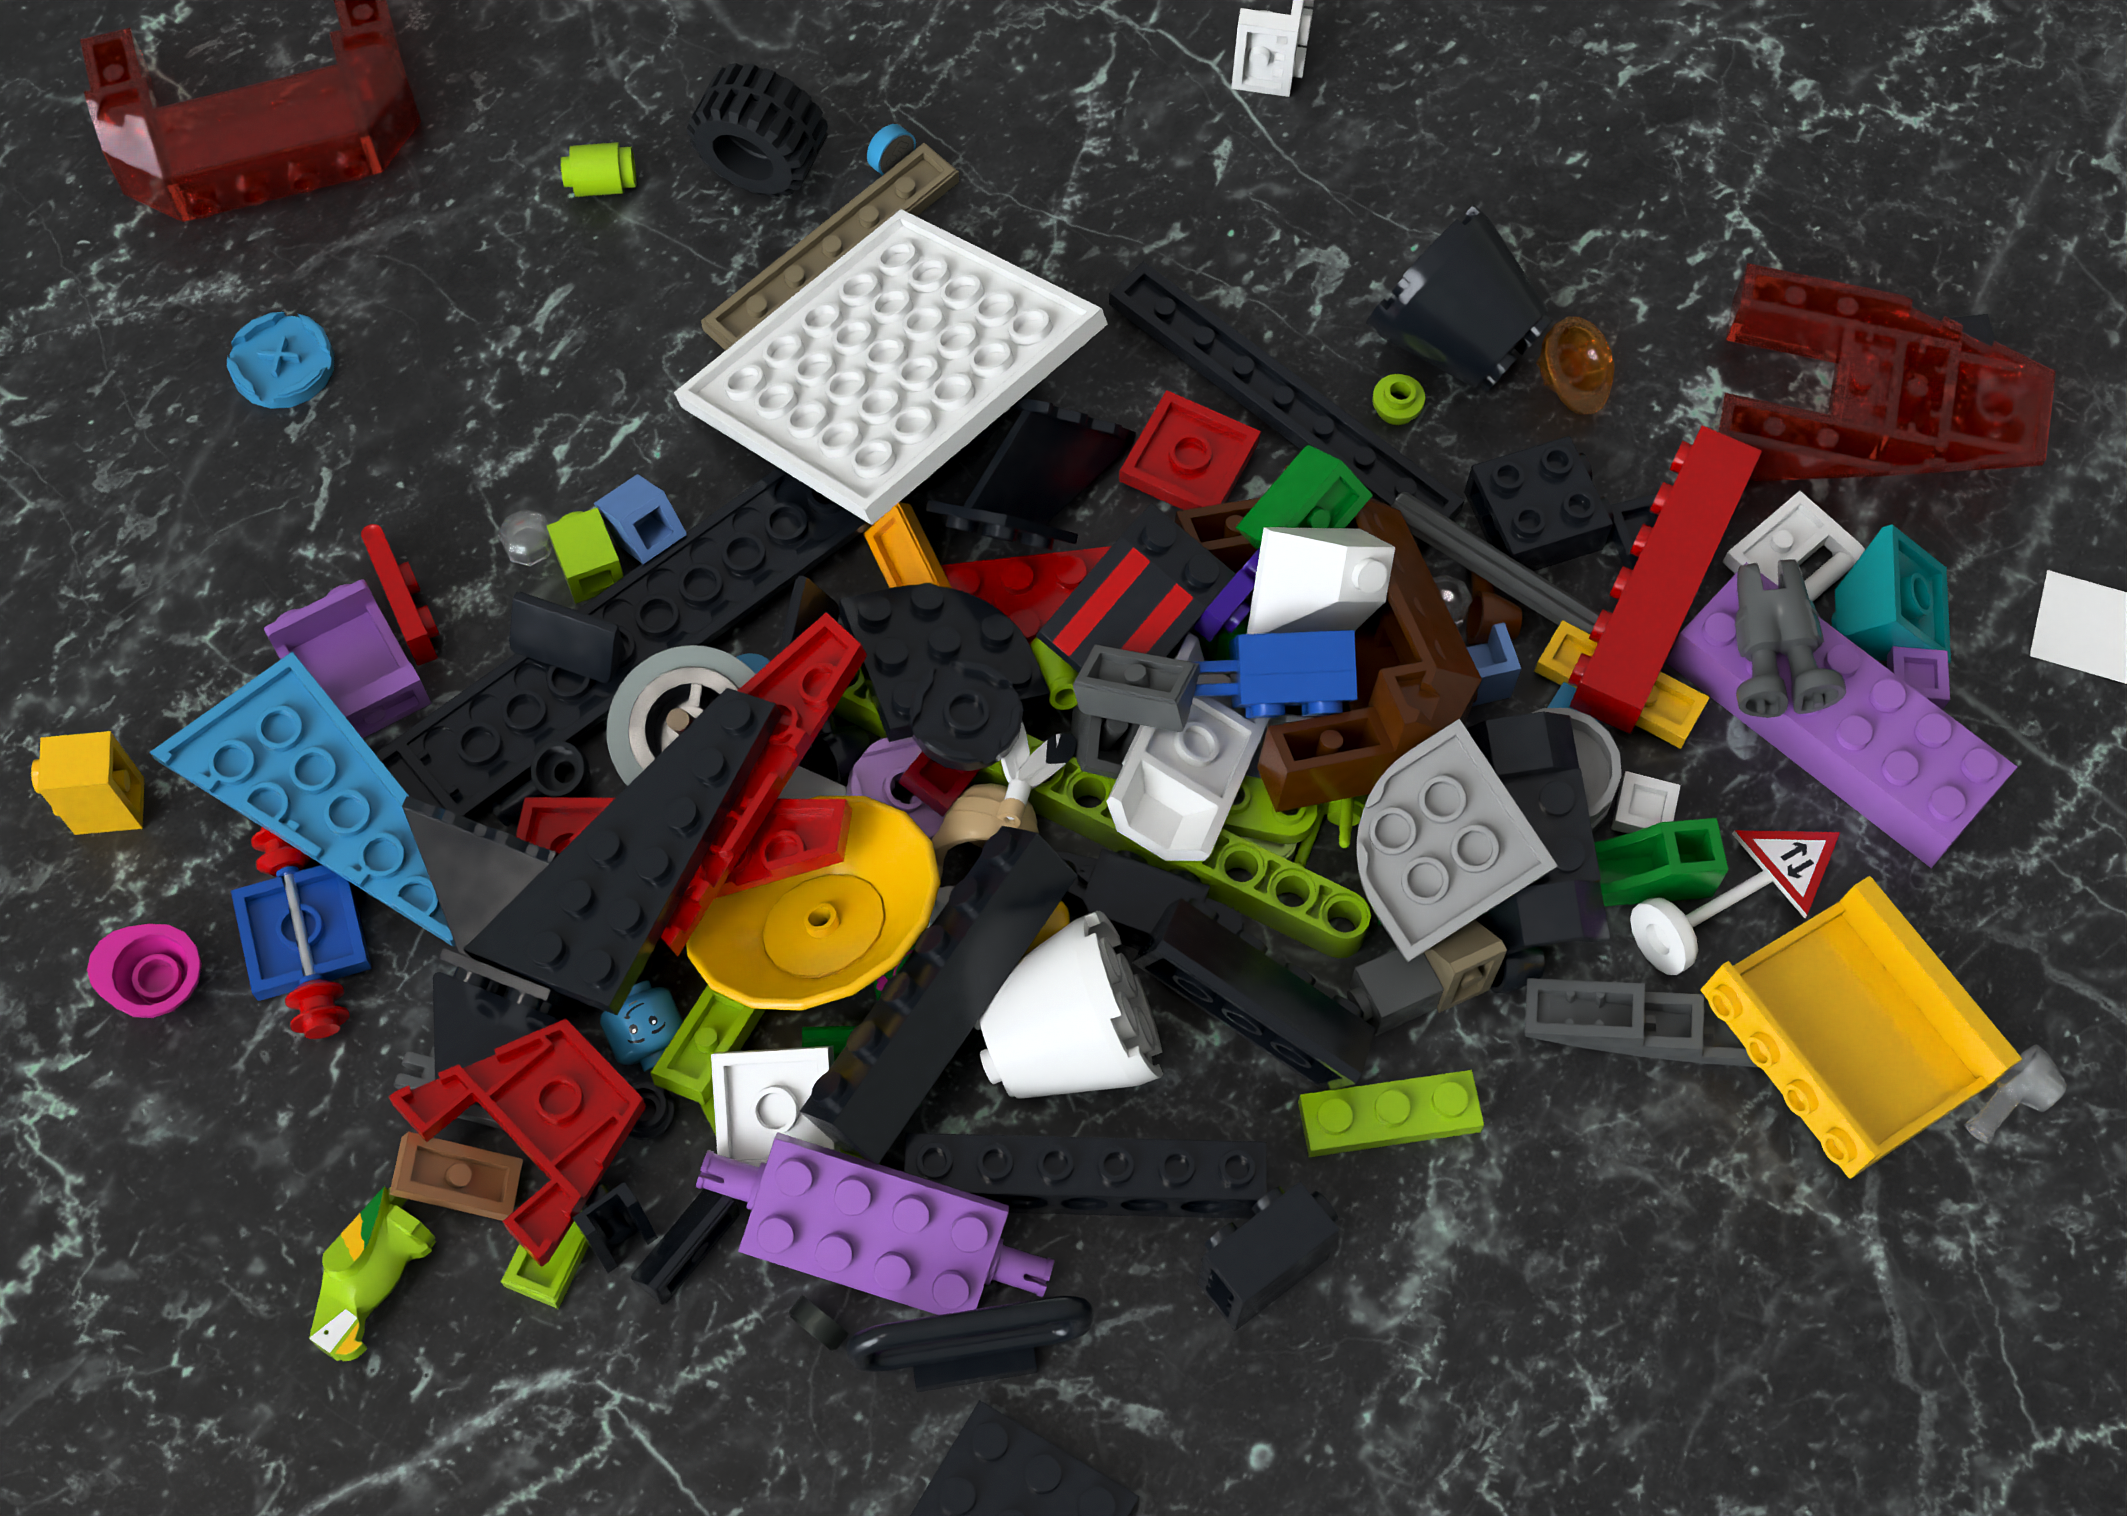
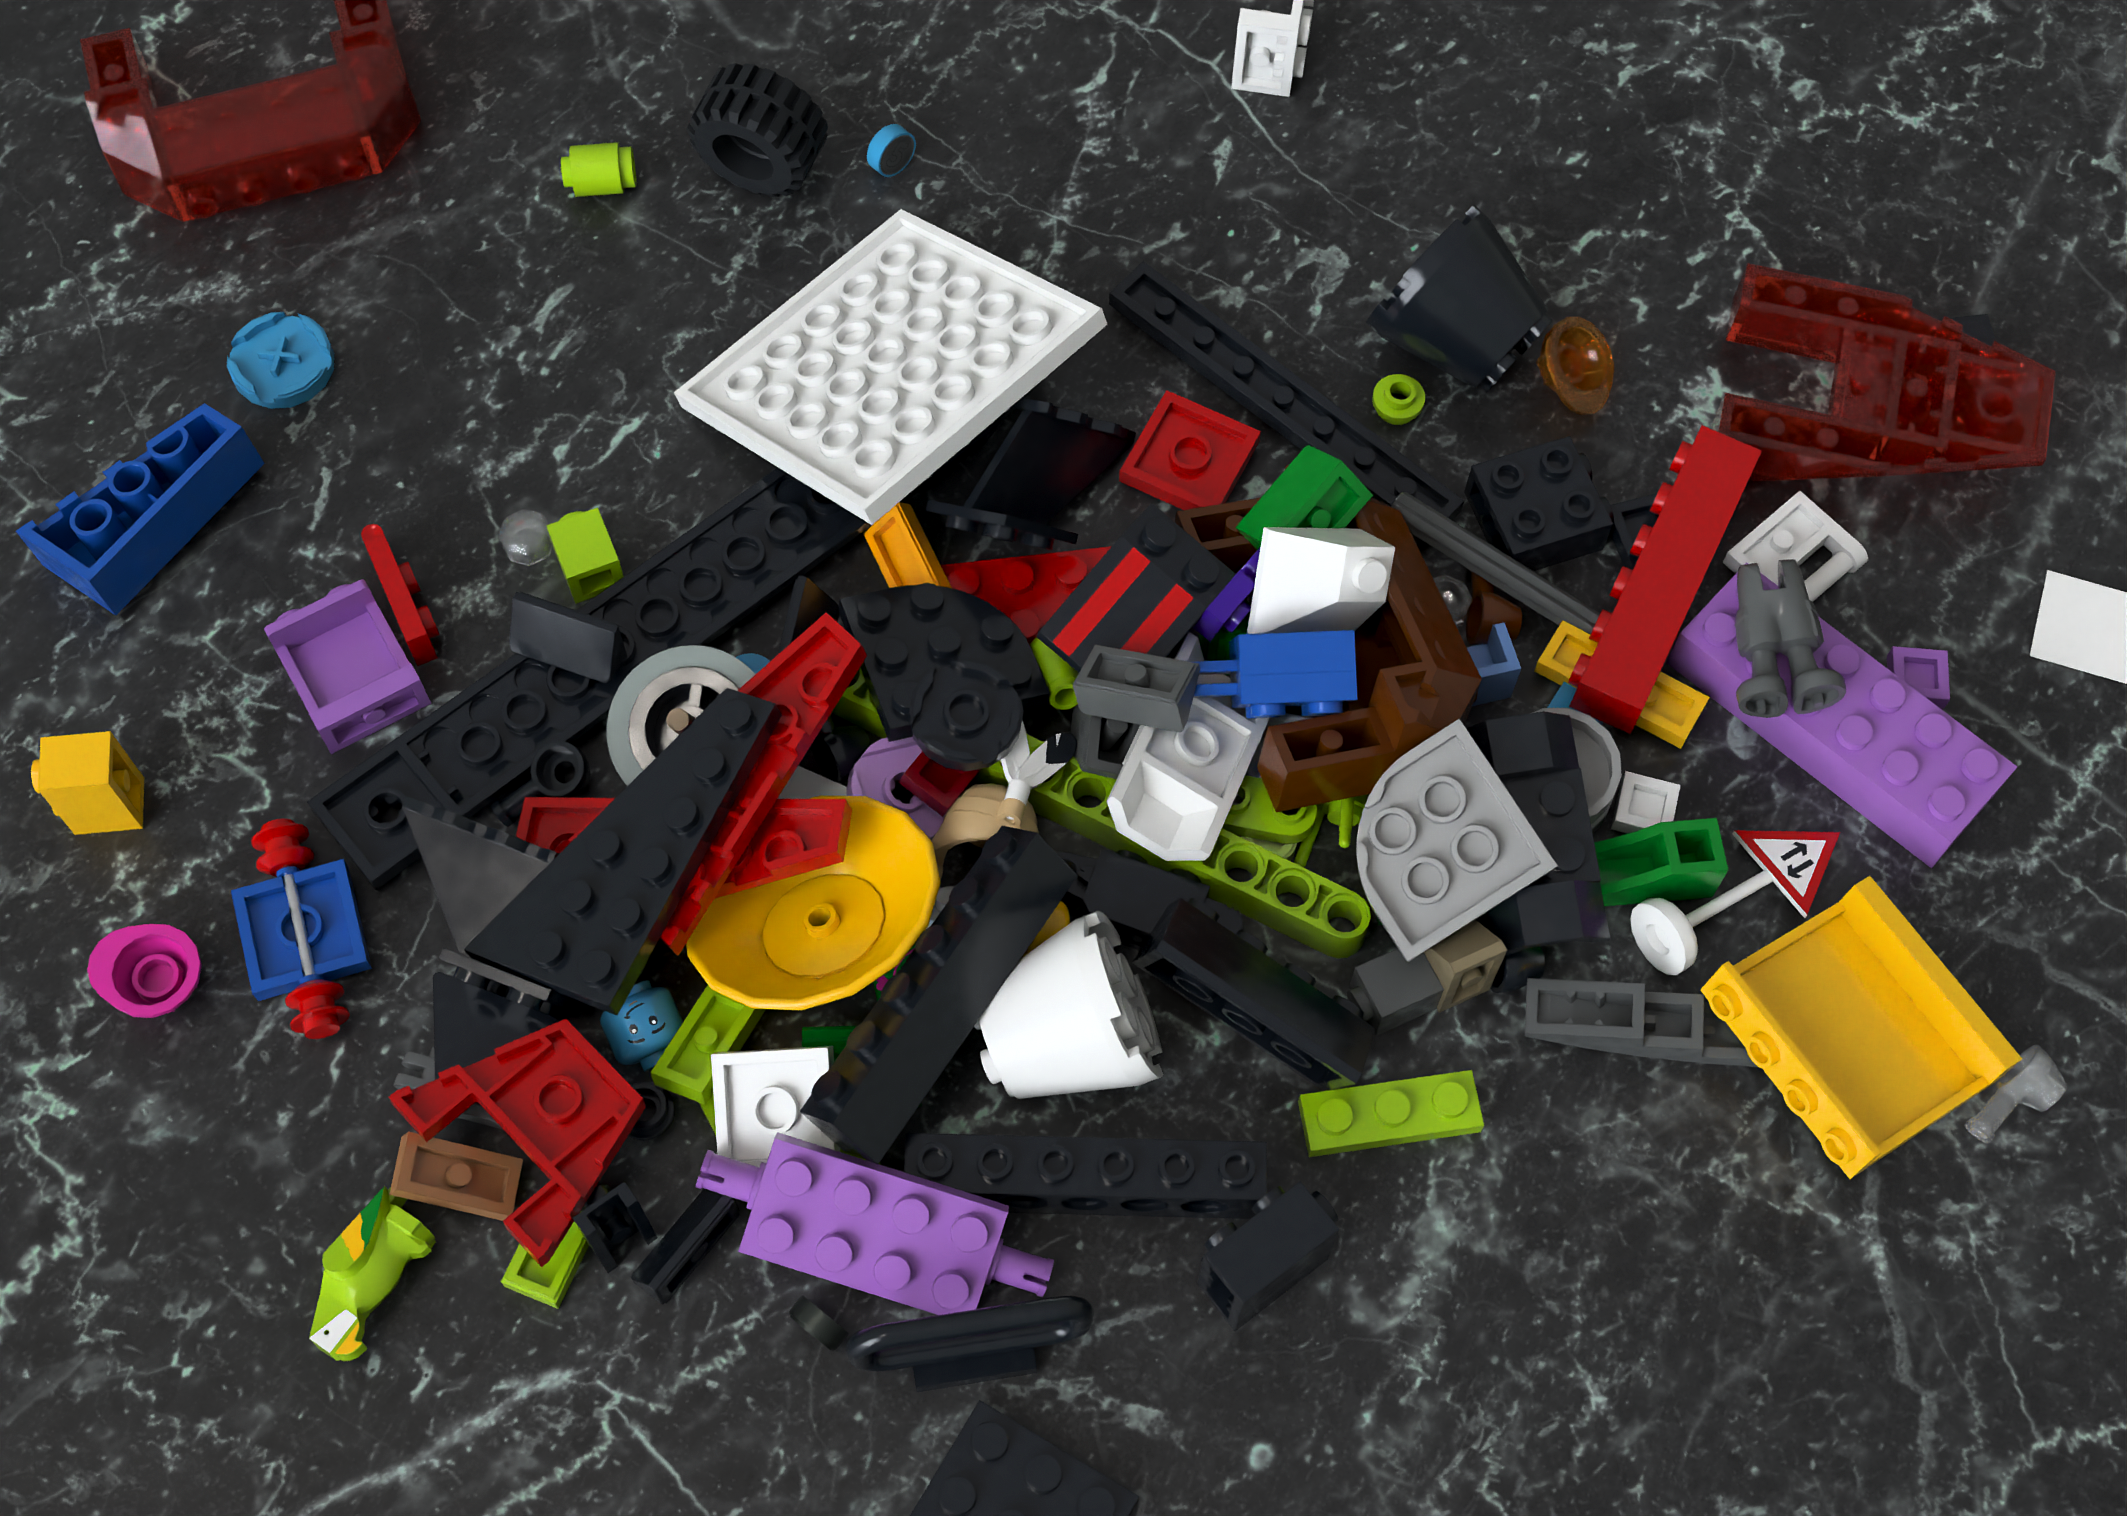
dark azure wing [149,652,456,947] -> none
medium blue brick [594,474,687,564] -> none
dark tan tile [701,143,959,351] -> none
teal slope [1831,524,1951,663] -> none
none -> blue wedge [16,403,265,615]

